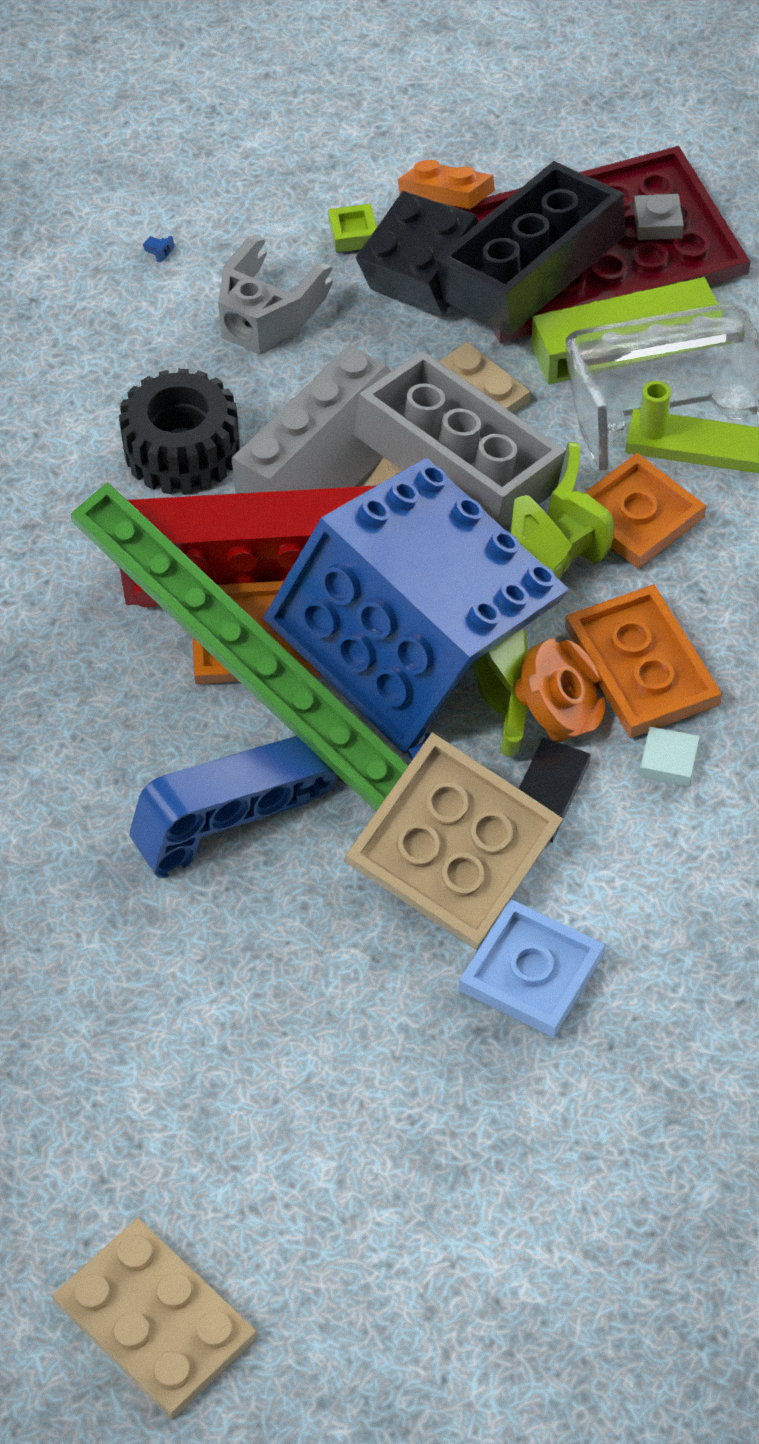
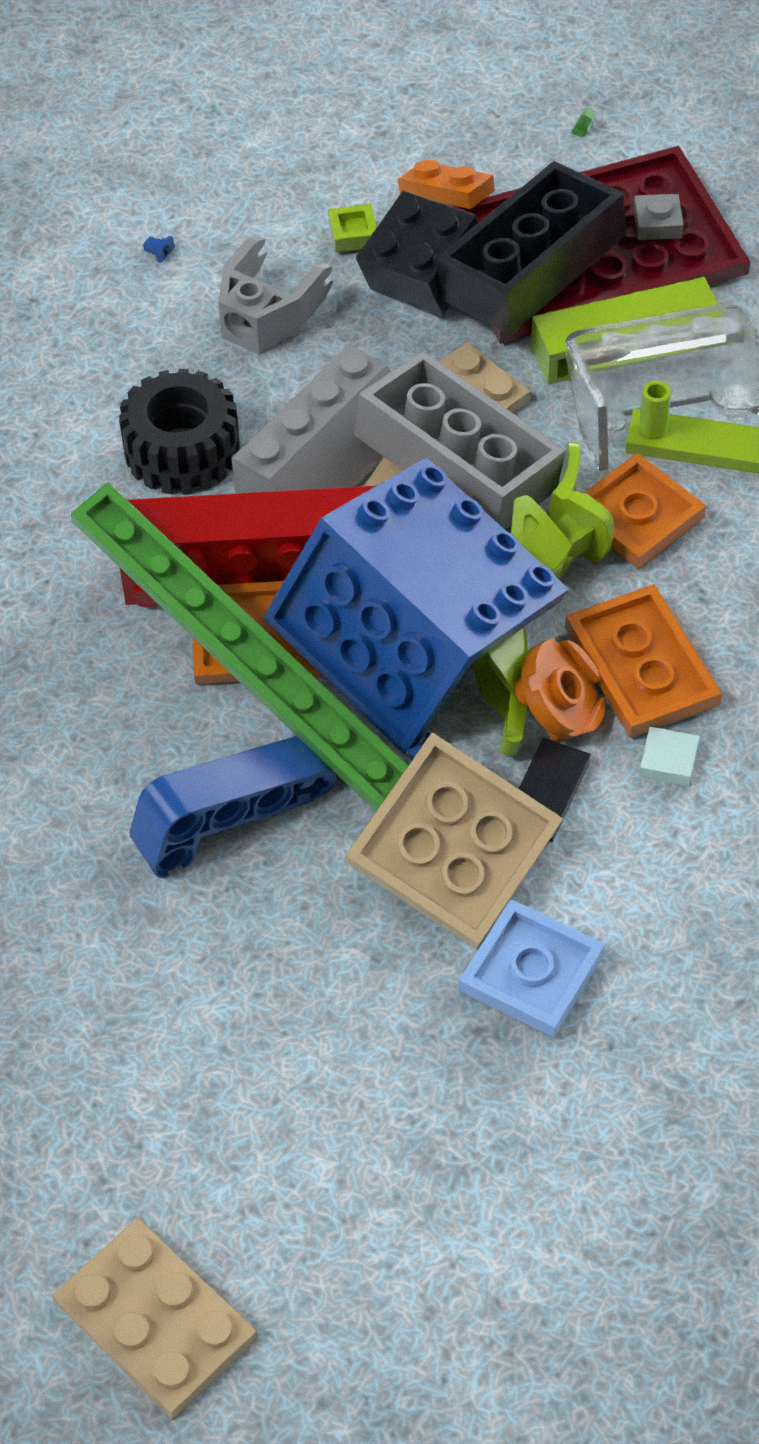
none -> bright green piece [571,106,596,137]

